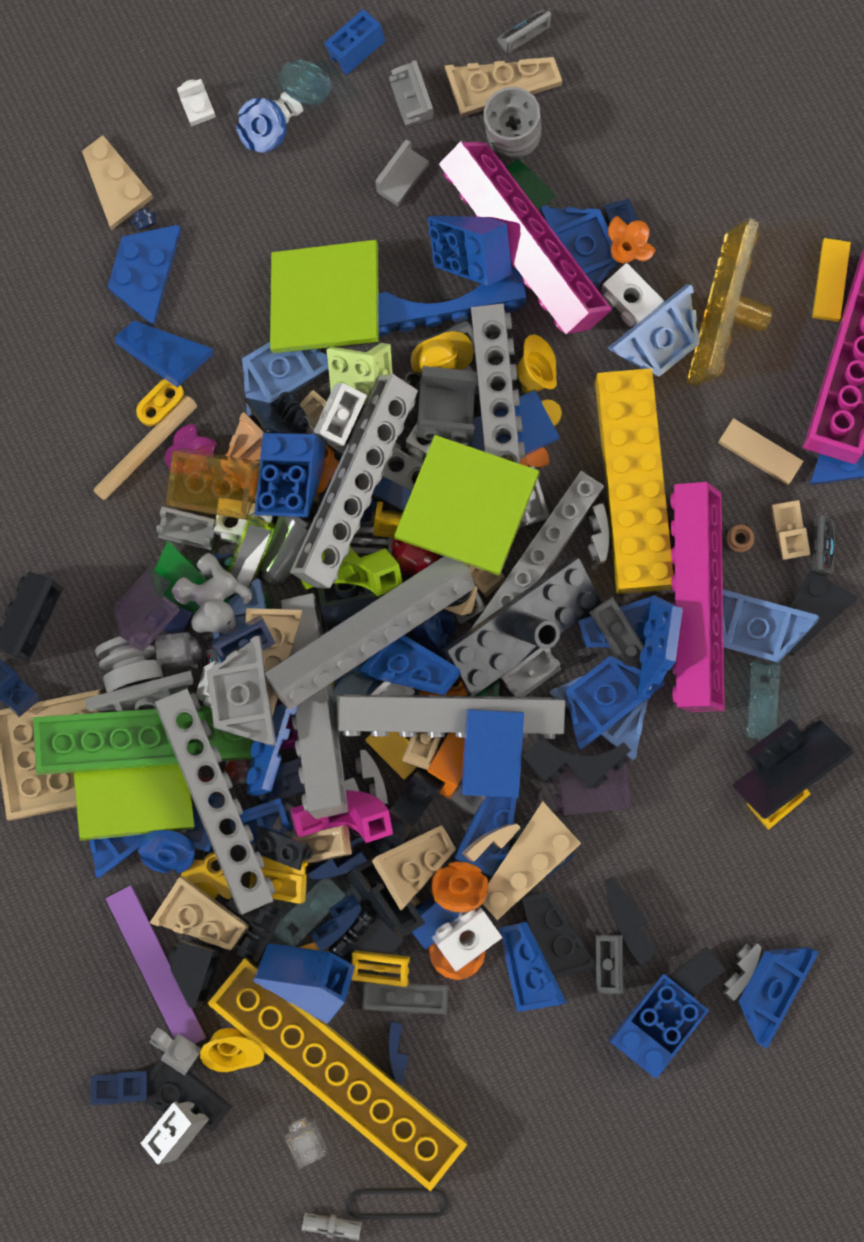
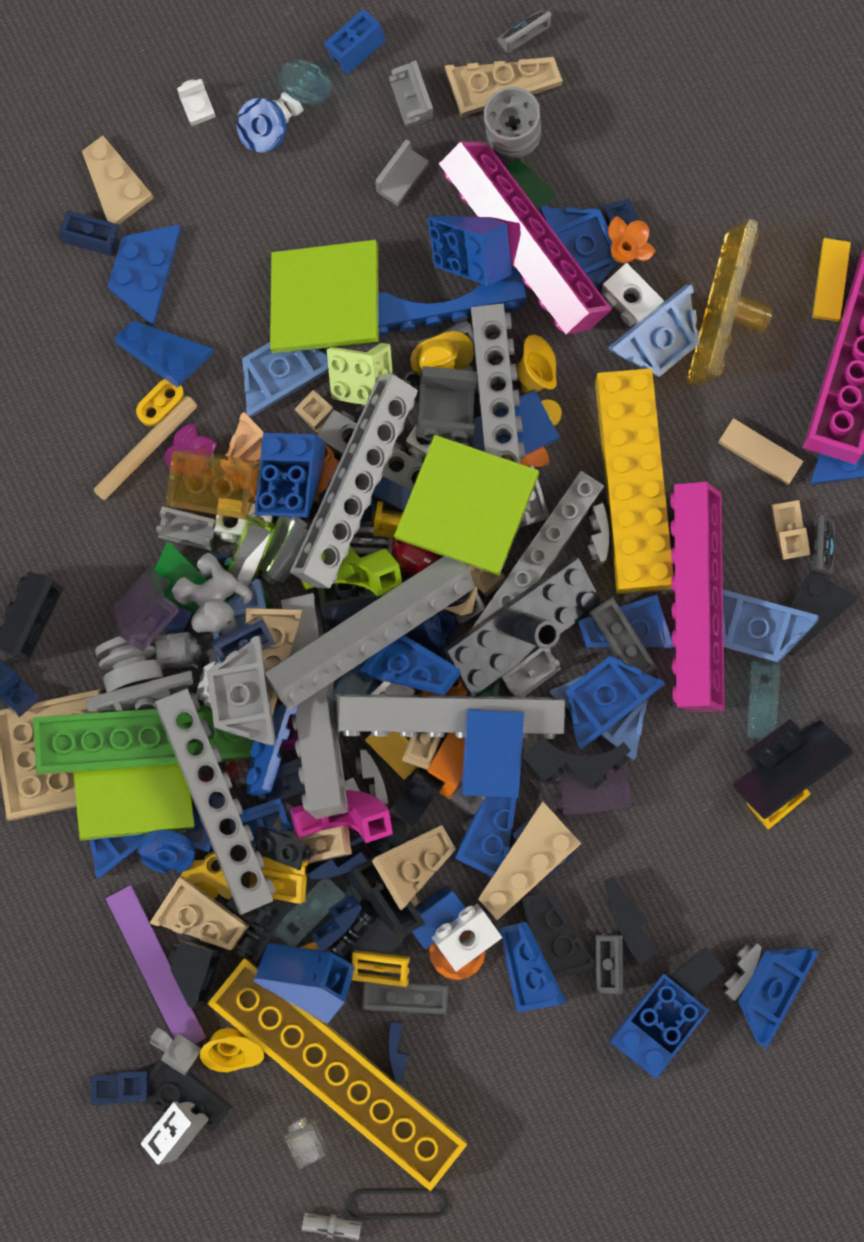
dark blue plate [131,208,157,231] -> none
black hinge [244,392,310,434] -> none
white brick [312,383,367,446] -> none
orange tile [432,862,488,912] -> none
tan slope [462,823,521,862] -> none
blue wing [637,595,683,700] -> none
medium nougat plate [726,525,754,552] -> none
none -> dark blue slope [59,210,119,256]

